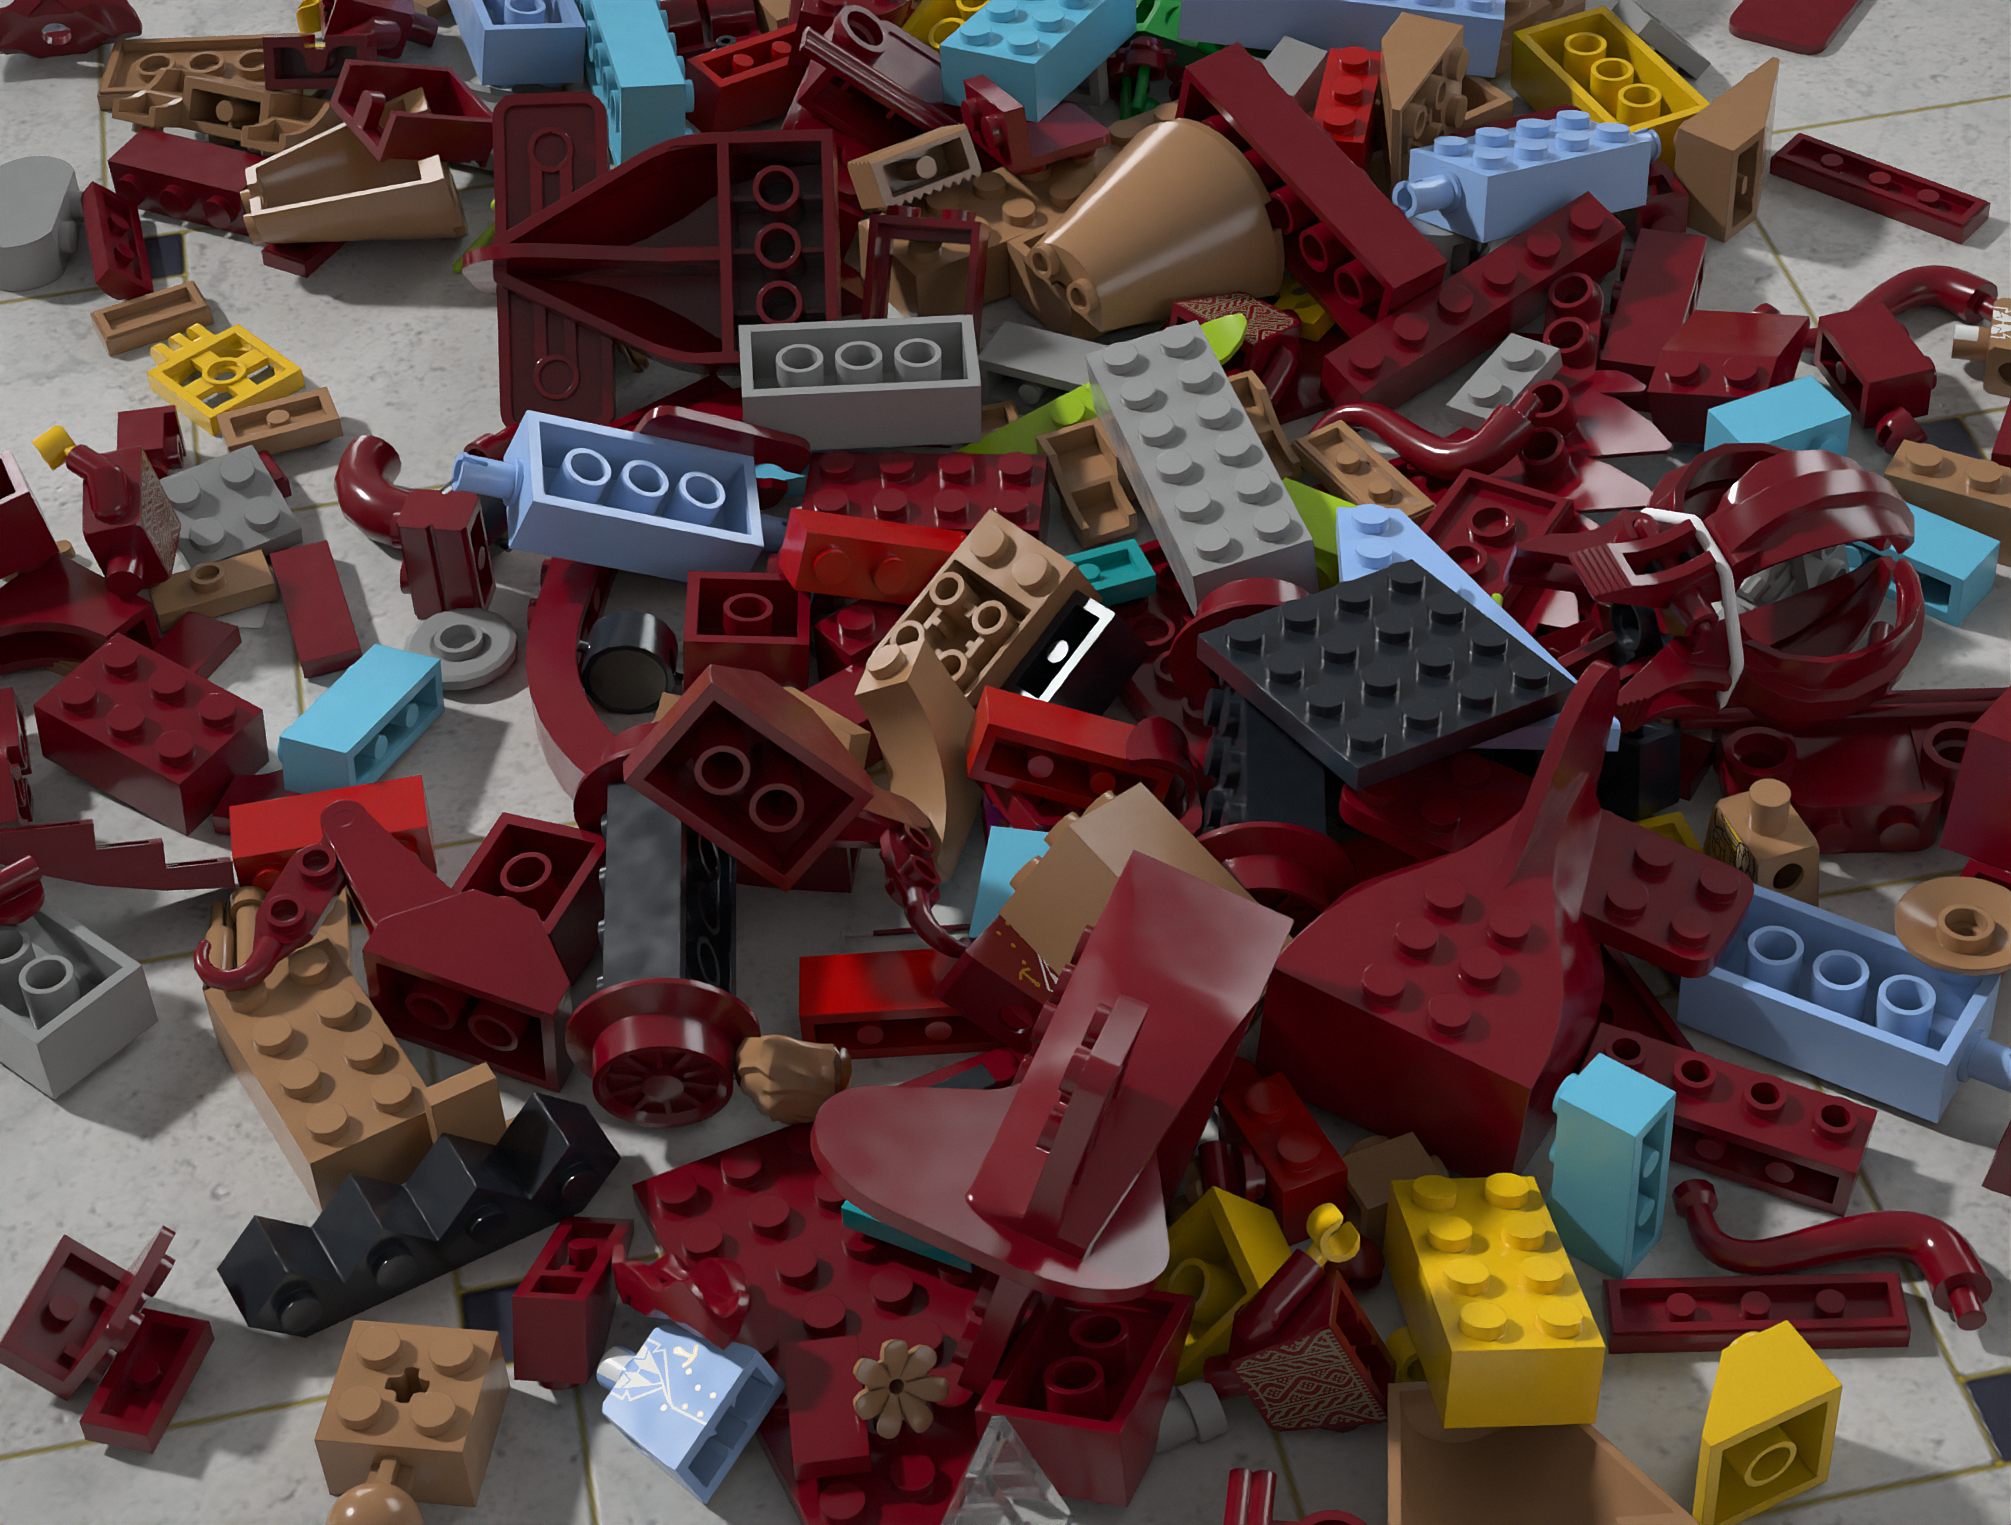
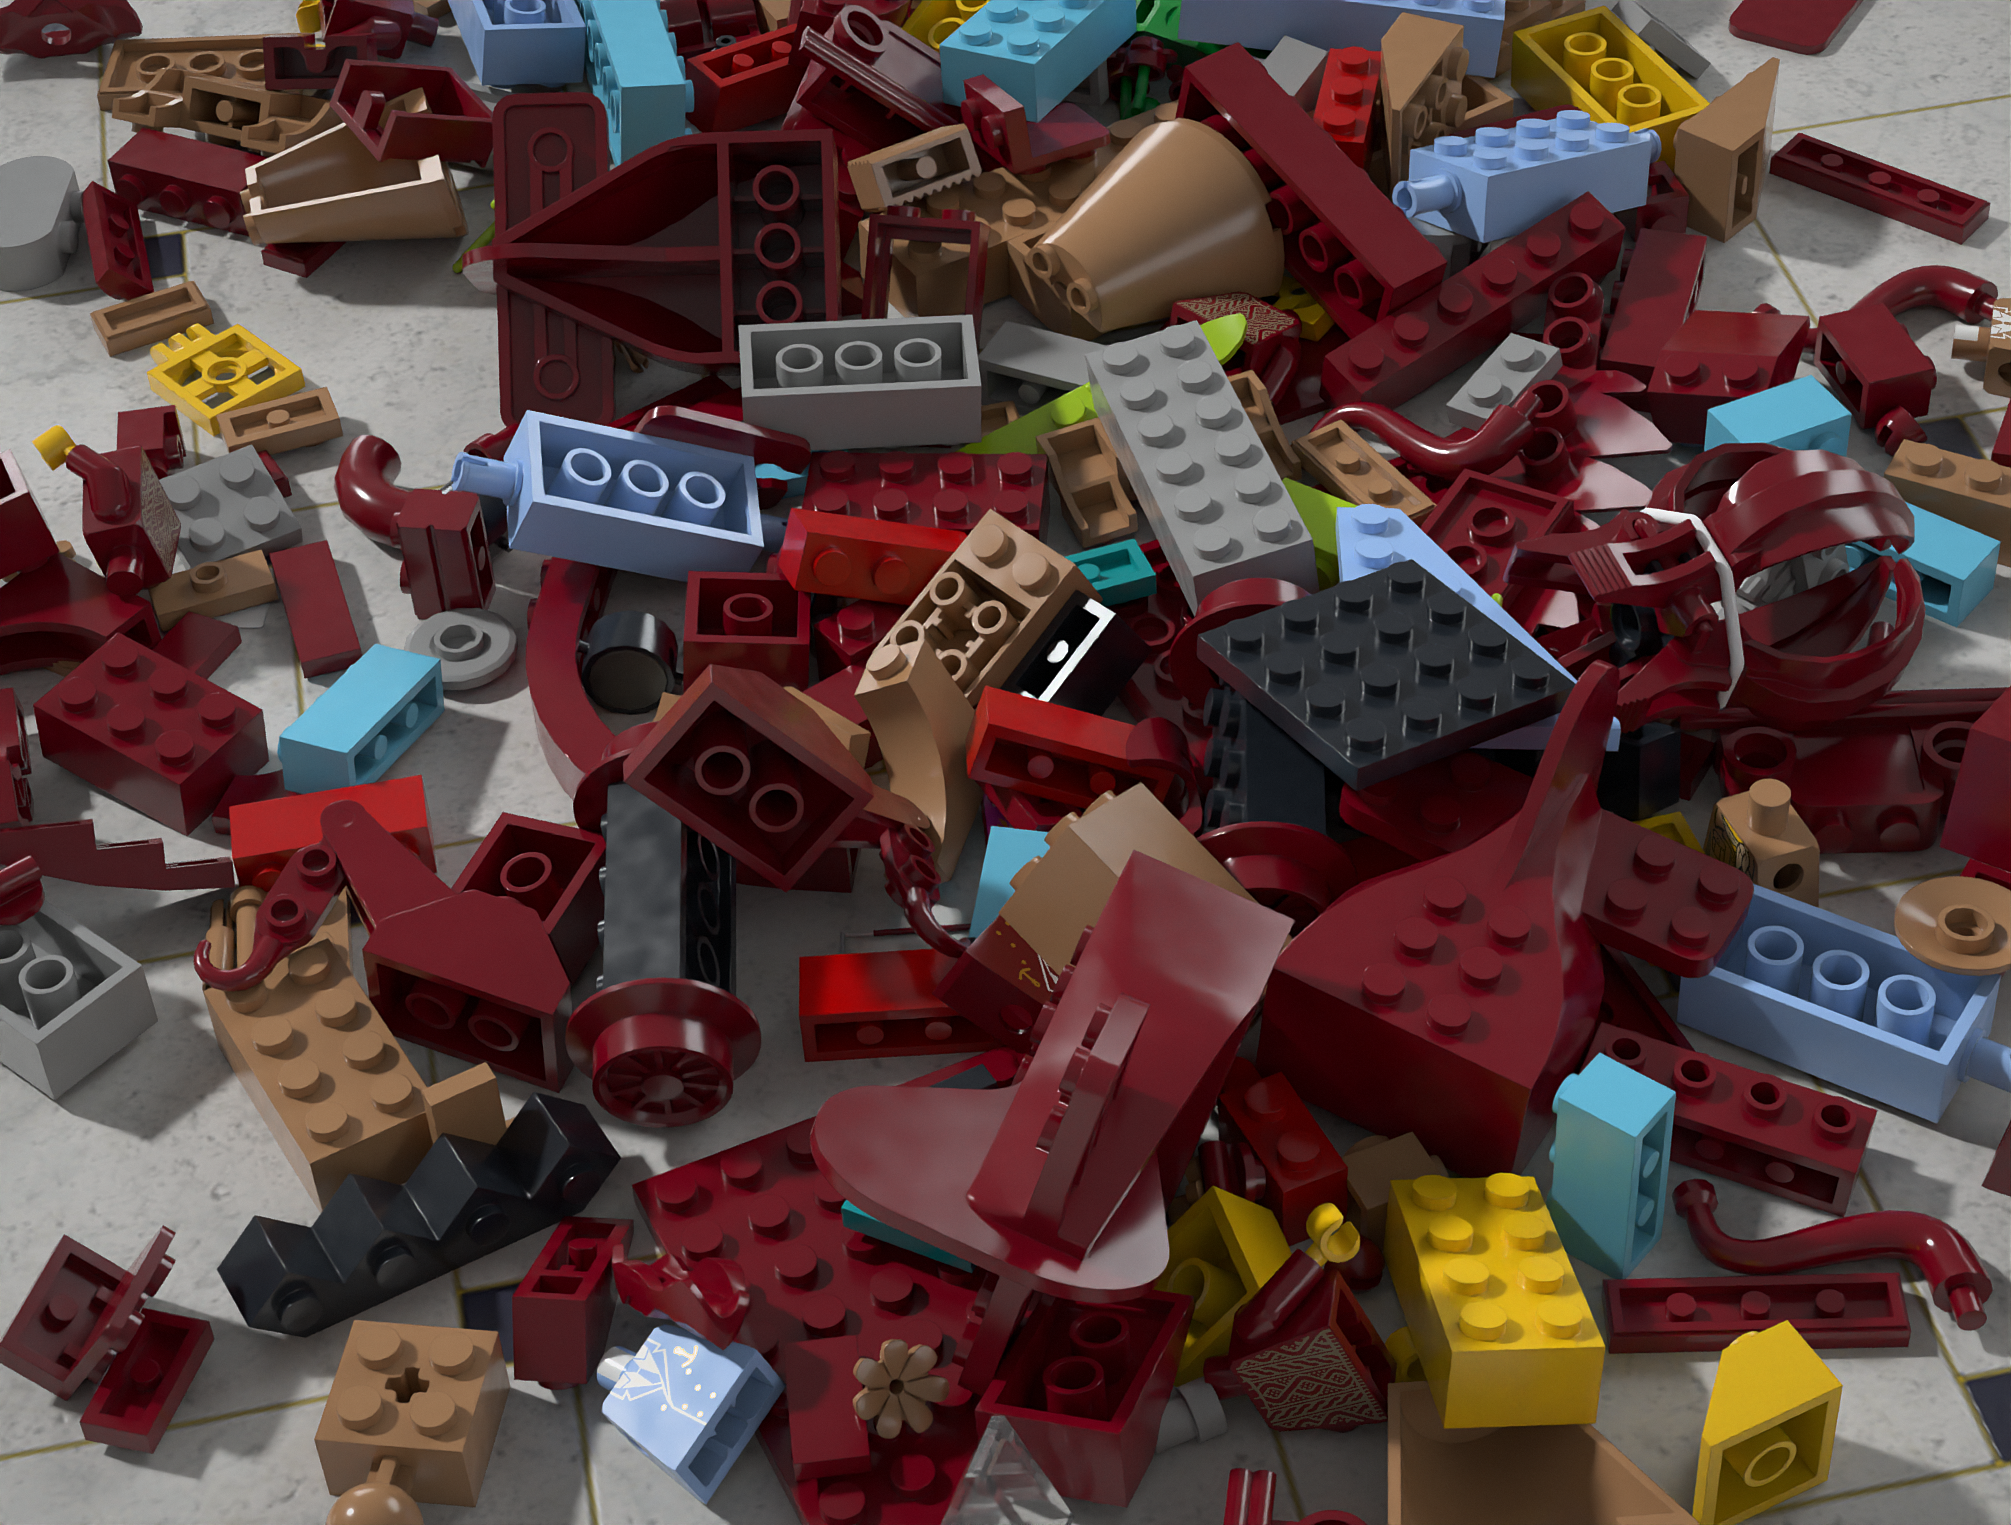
medium nougat hair [734,1034,853,1125] -> none

